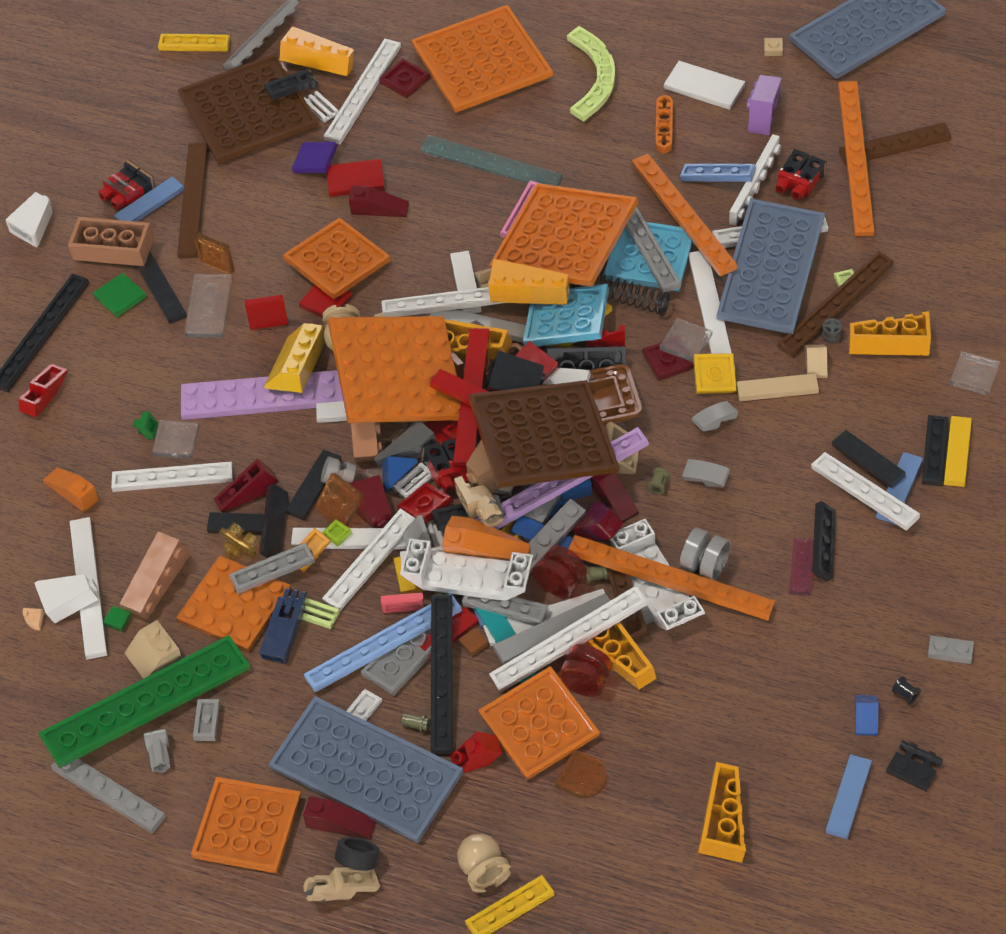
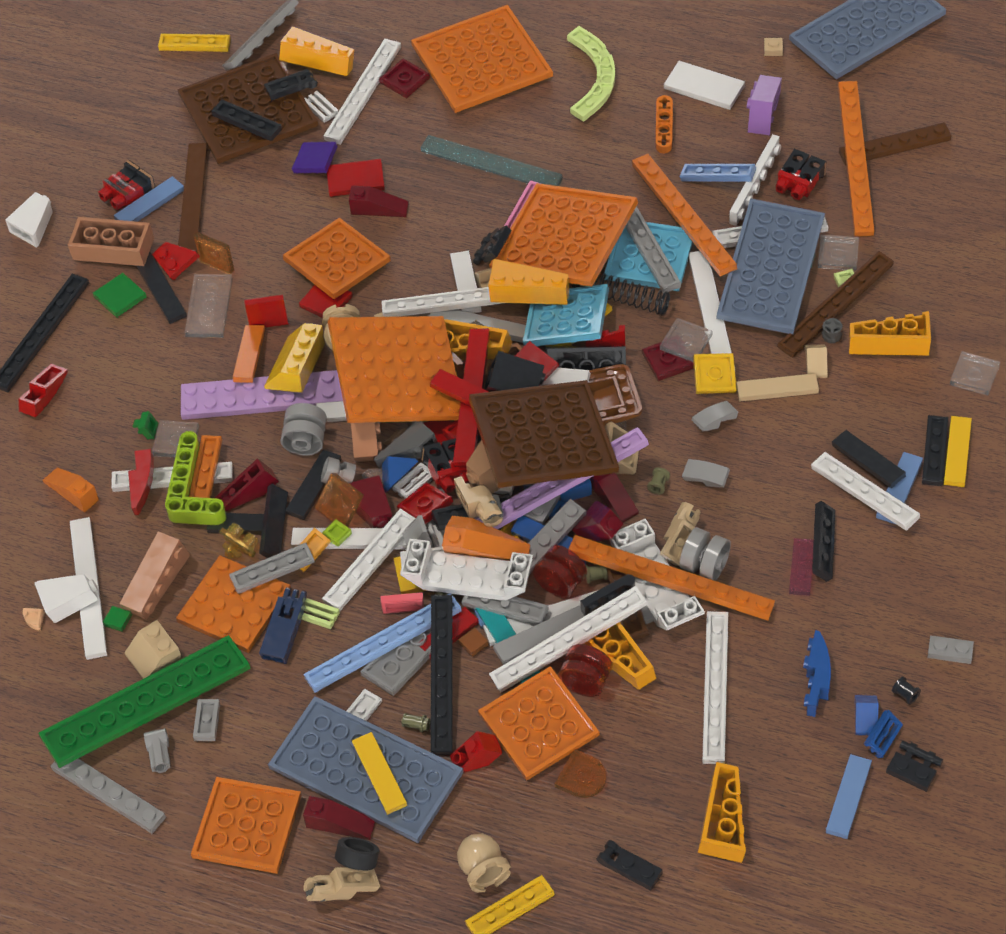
none -> red slope [128,449,154,515]
none -> red wing [152,242,200,280]
none -> lime beam [165,431,226,525]
none -> orange tile [189,435,222,498]
none -> black plate [212,100,282,141]
none -> orange tile [233,325,265,383]
none -> light grey wheel [281,403,327,456]
none -> yellow tile [352,732,407,815]
none -> black plate [473,225,512,265]
none -> black plate [580,574,635,616]
none -> black plate [596,840,663,891]
none -> tan plate [660,502,701,566]
none -> white tile [703,611,728,764]
none -> blue slope [803,630,831,717]
none -> clear tile [818,235,859,271]
none -> blue tile [864,710,903,758]

